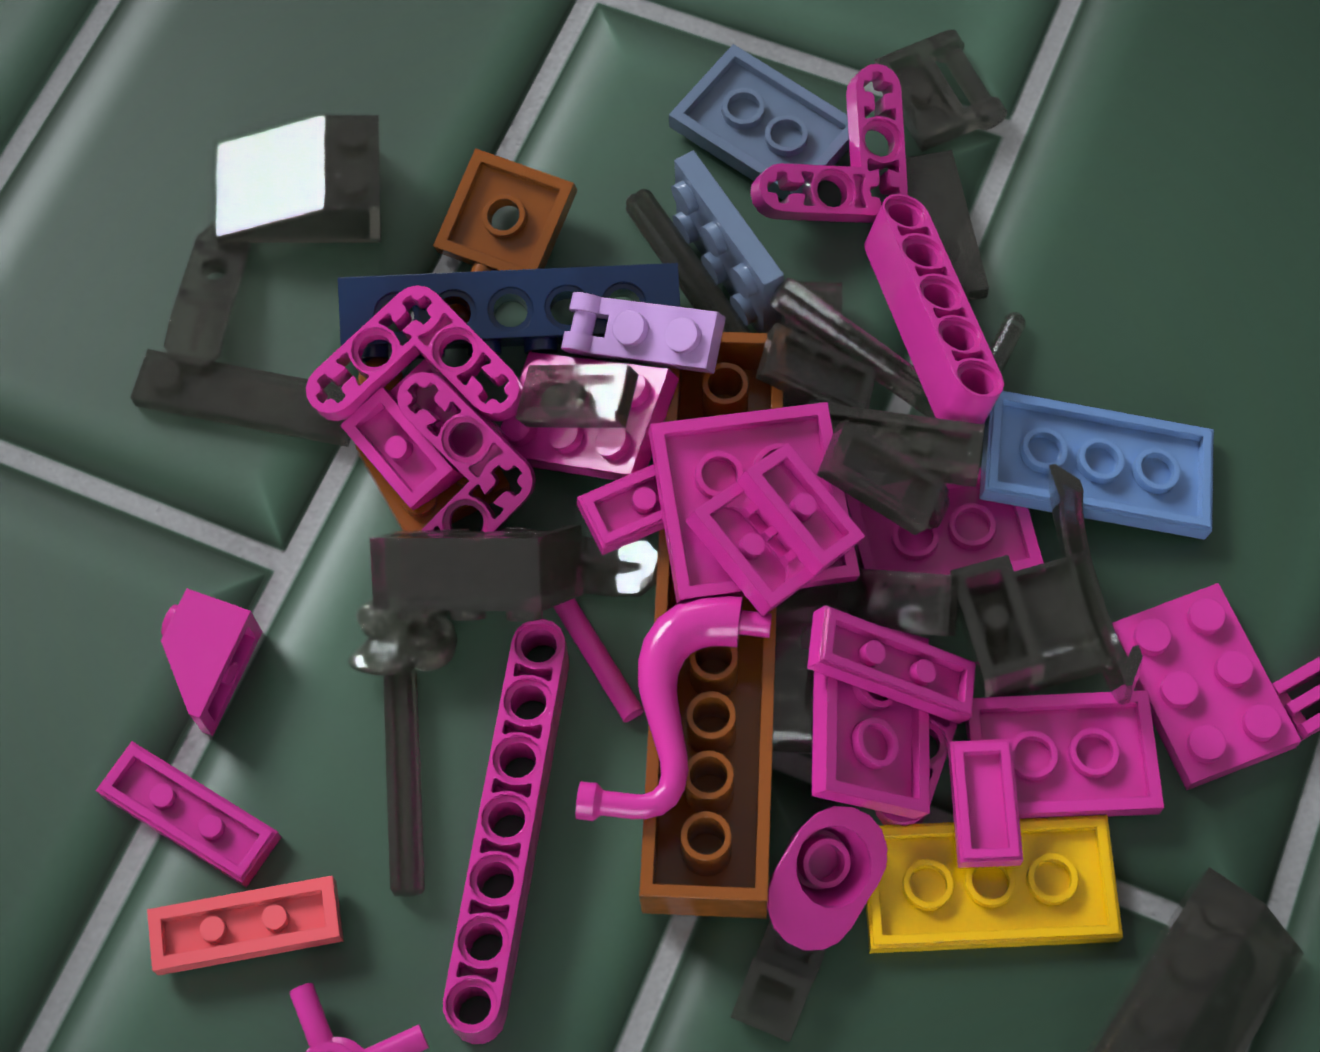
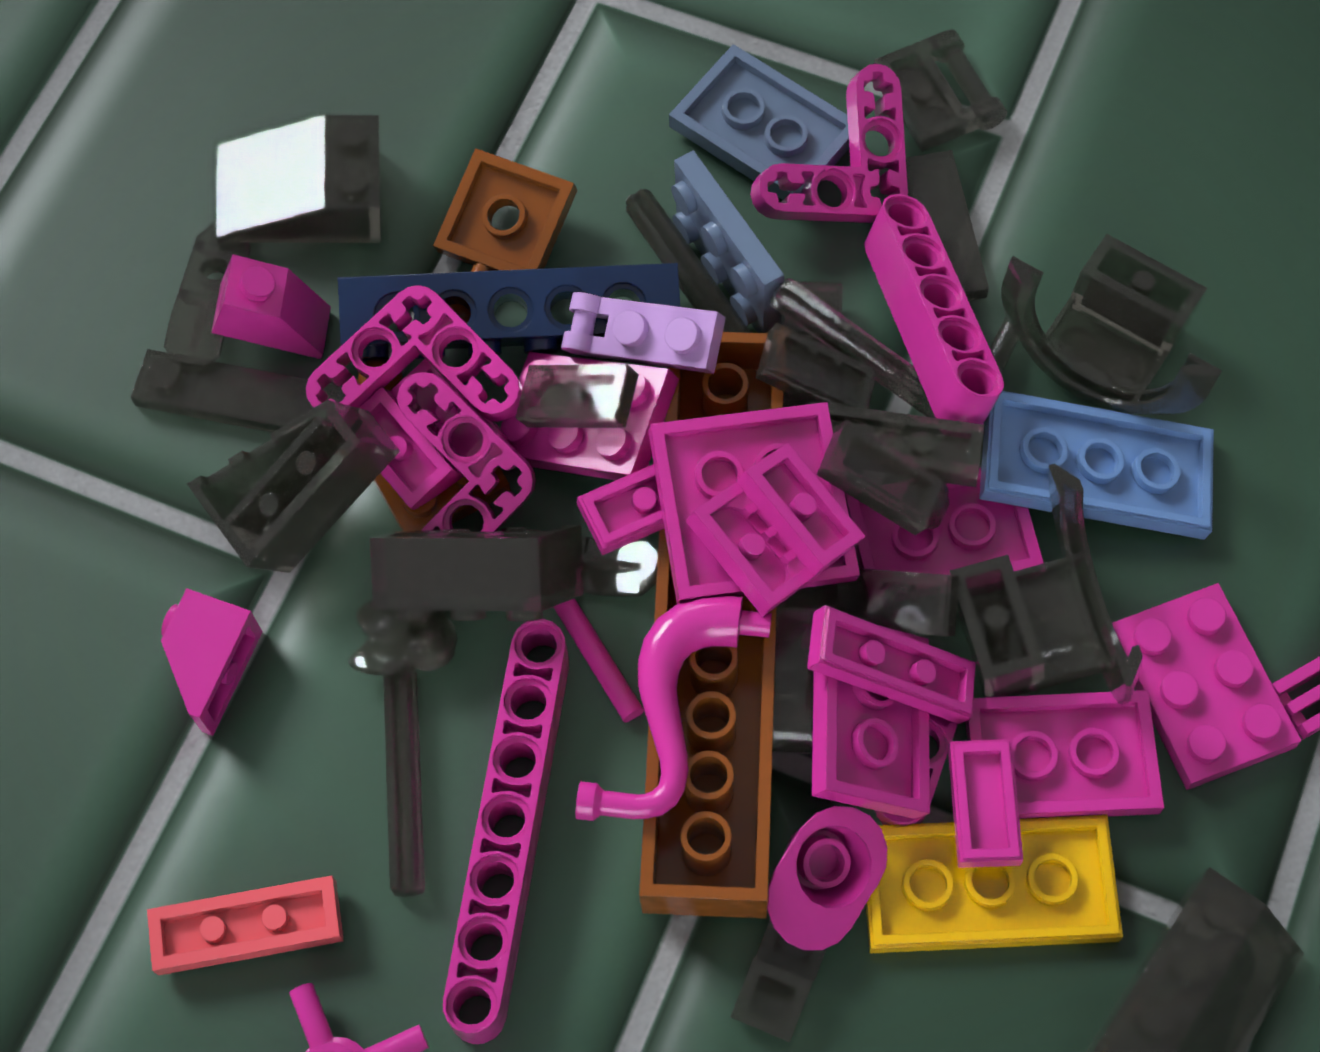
dark pink tile [96,741,281,888] -> none
none -> clear smoke wedge [187,400,400,573]
none -> dark pink slope [211,254,331,359]
none -> clear smoke piece [1001,234,1222,416]

